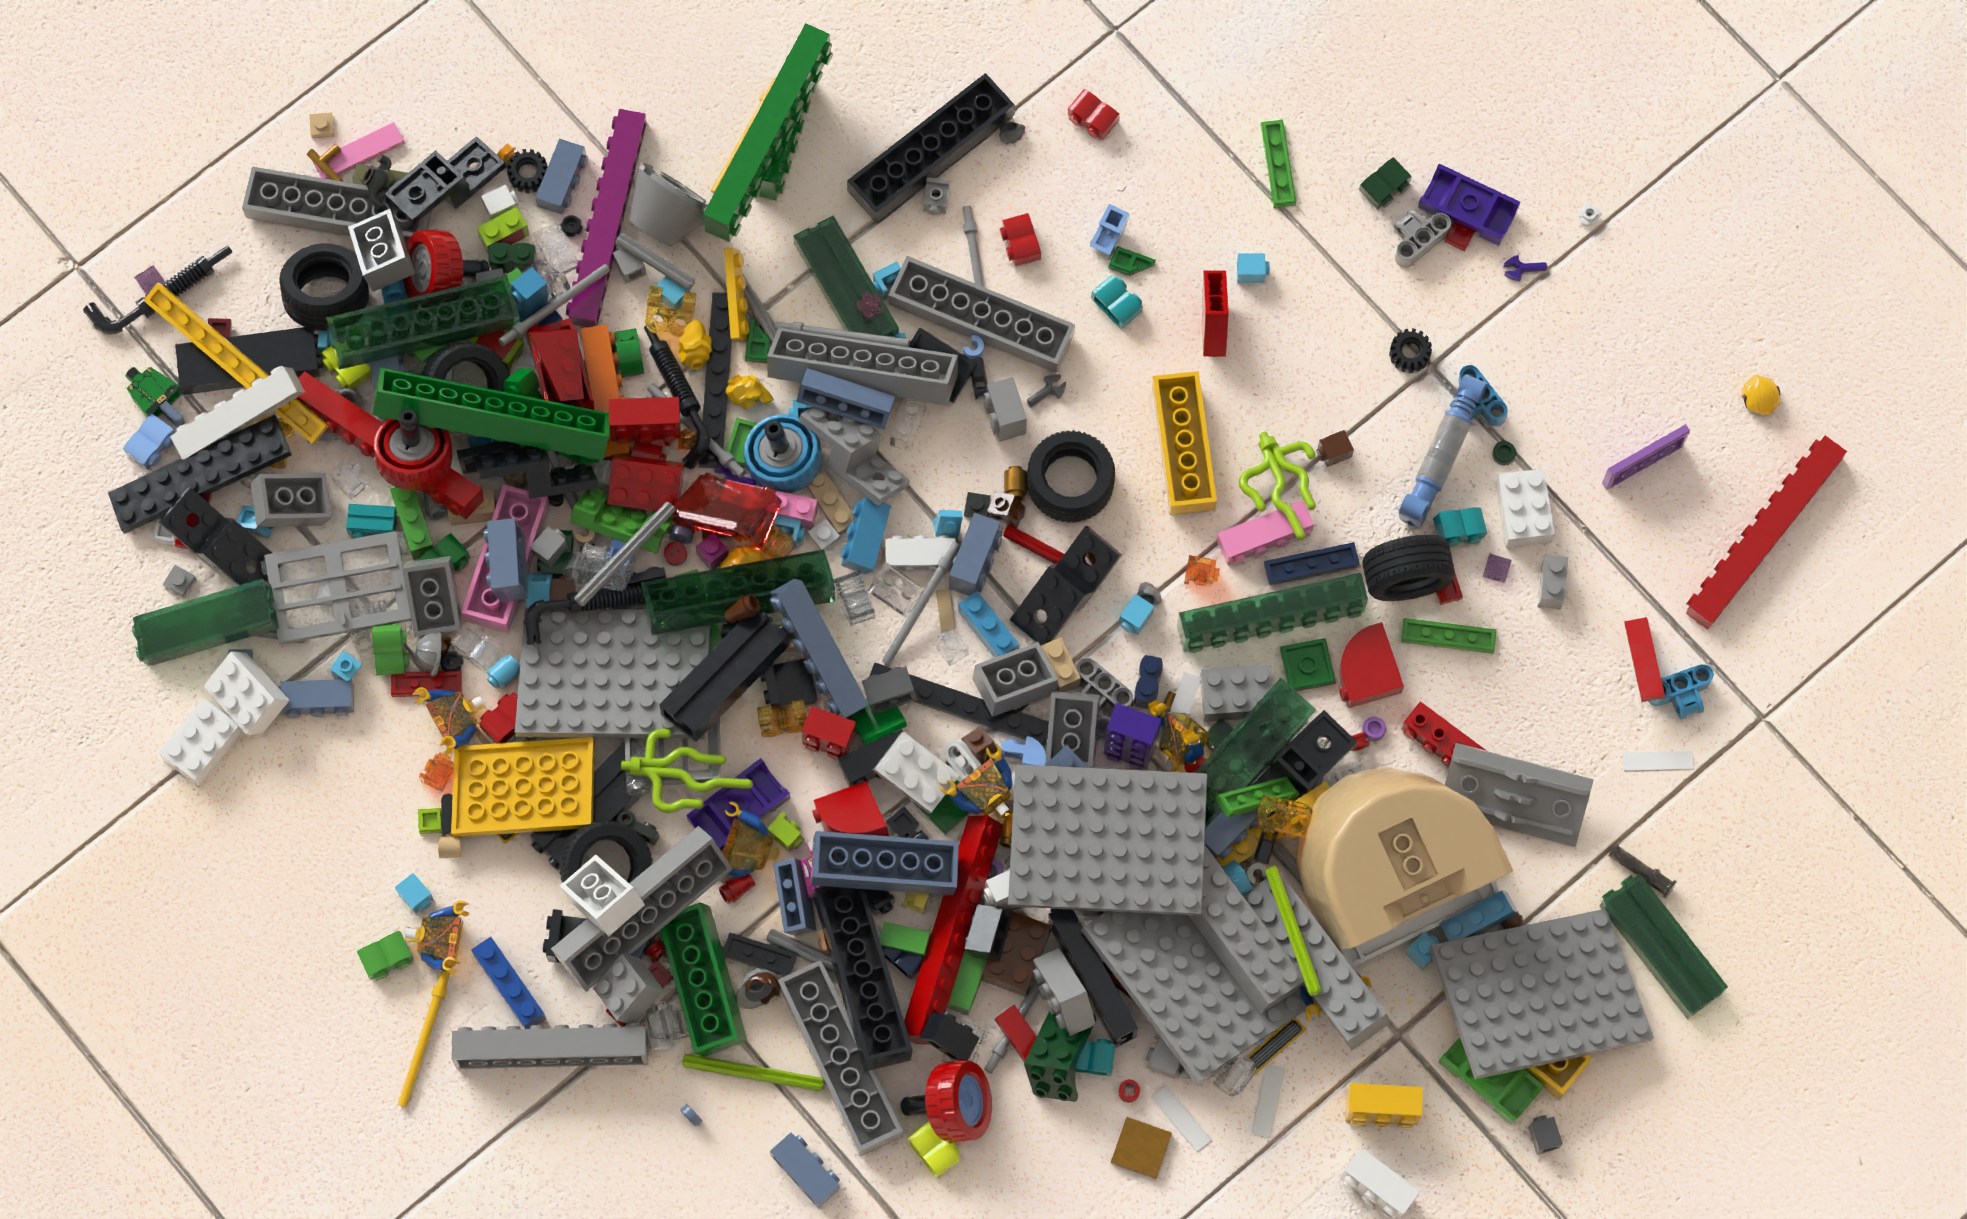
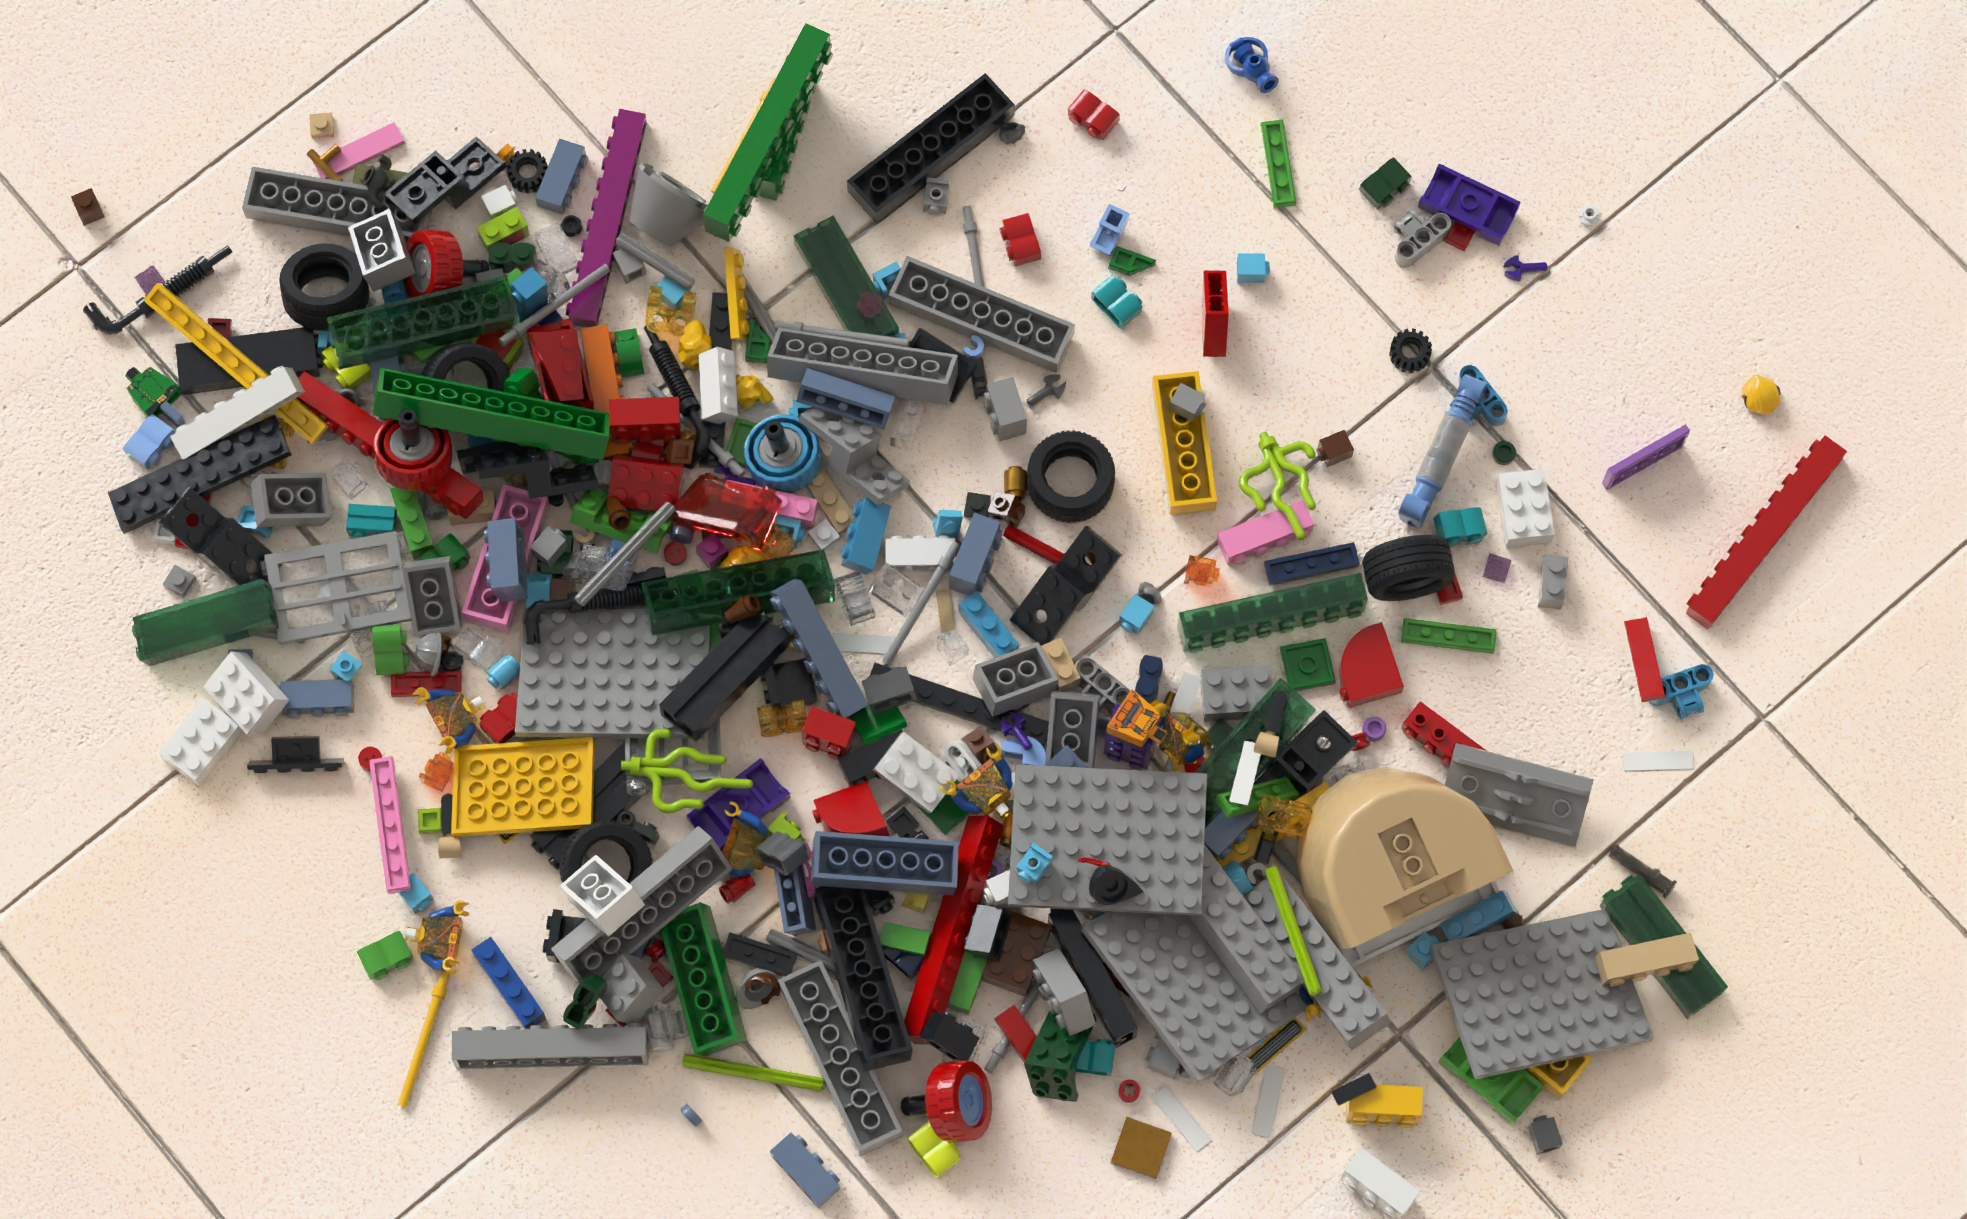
none -> reddish brown brick [70,188,105,226]
none -> black bracket [247,736,344,773]
none -> red tile [358,746,383,771]
none -> bright pink tile [369,756,412,894]
none -> dark green brick [563,973,607,1029]
none -> reddish brown cone [606,498,631,530]
none -> dark orange plate [666,438,694,464]
none -> white brick [699,347,738,424]
none -> dark grey brick [754,832,809,875]
none -> white sticker [830,633,896,654]
none -> dark purple bar [1001,712,1033,751]
none -> medium azure brick [1016,843,1053,884]
none -> black piece [1078,857,1144,905]
none -> torso [1106,689,1167,747]
none -> light grey brick [1169,383,1207,422]
none -> blue piece [1225,37,1279,93]
none -> white sticker [1229,741,1261,805]
none -> piece [1254,691,1288,758]
none -> black piece [1331,1073,1377,1106]
none -> tan brick [1595,933,1699,987]

